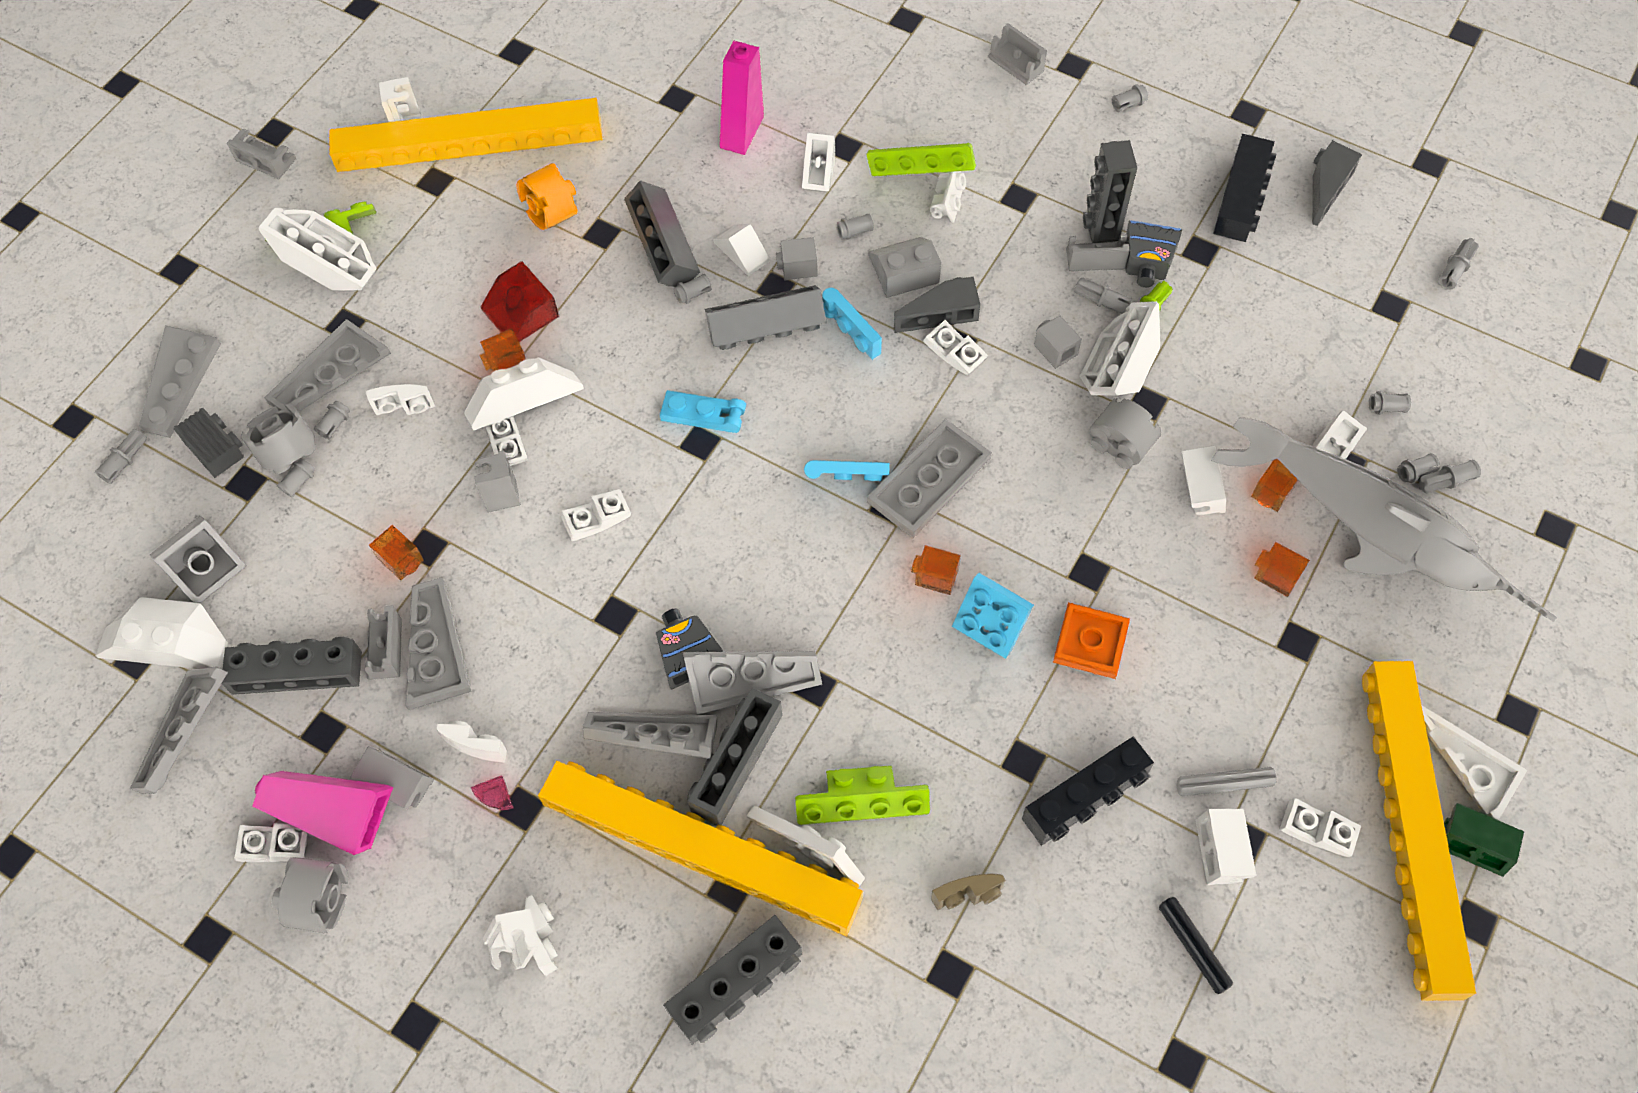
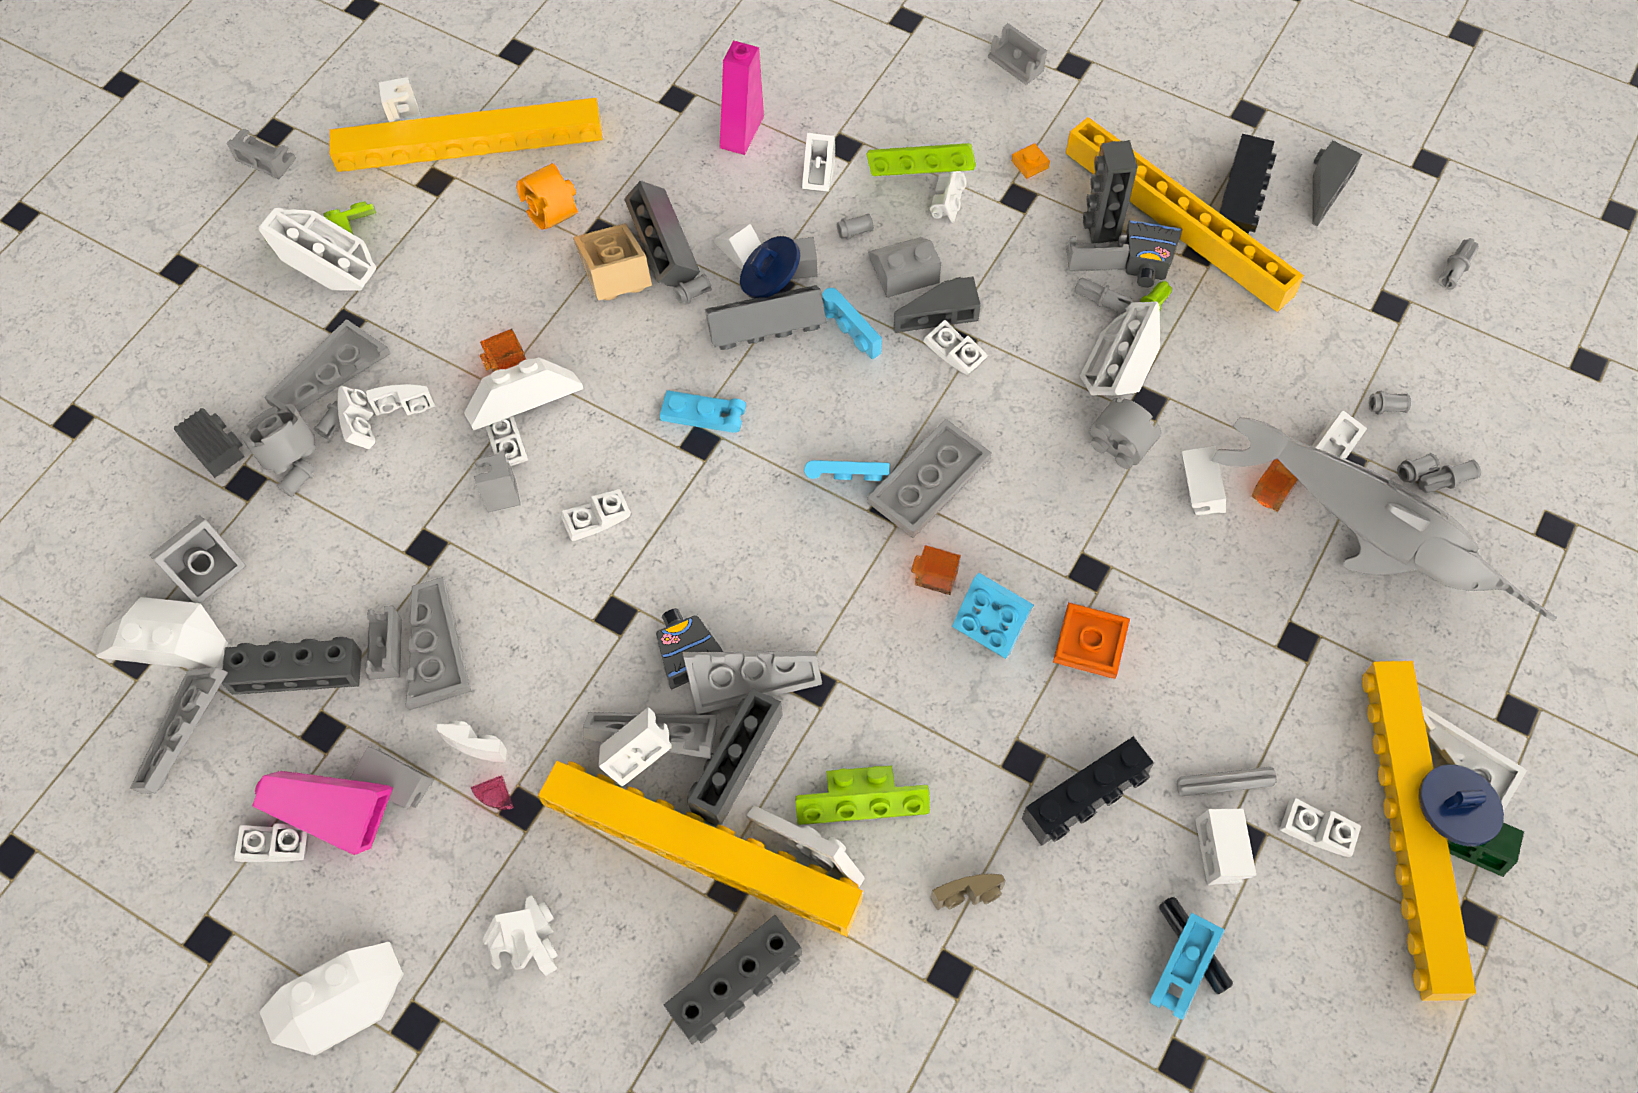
light grey axle [95,429,147,484] -> none
light grey wing [139,325,221,438] -> none
light grey brick [272,857,348,933] -> none
clear orange brick [369,525,424,580] -> none
clear red slope [481,261,559,346] -> none
light grey brick [1034,315,1082,369] -> none
light grey pin [1112,84,1148,112] -> none
clear orange brick [1254,542,1310,597] -> none
none -> white wedge [259,942,404,1056]
none -> white slope [338,385,376,449]
none -> tan slope [573,223,652,301]
none -> white hinge [599,707,672,787]
none -> dark blue shield [740,236,800,298]
none -> light orange plate [1011,143,1050,179]
none -> yellow brick [1066,117,1304,312]
none -> medium azure plate [1150,913,1225,1021]
none -> dark blue shield [1419,764,1504,846]

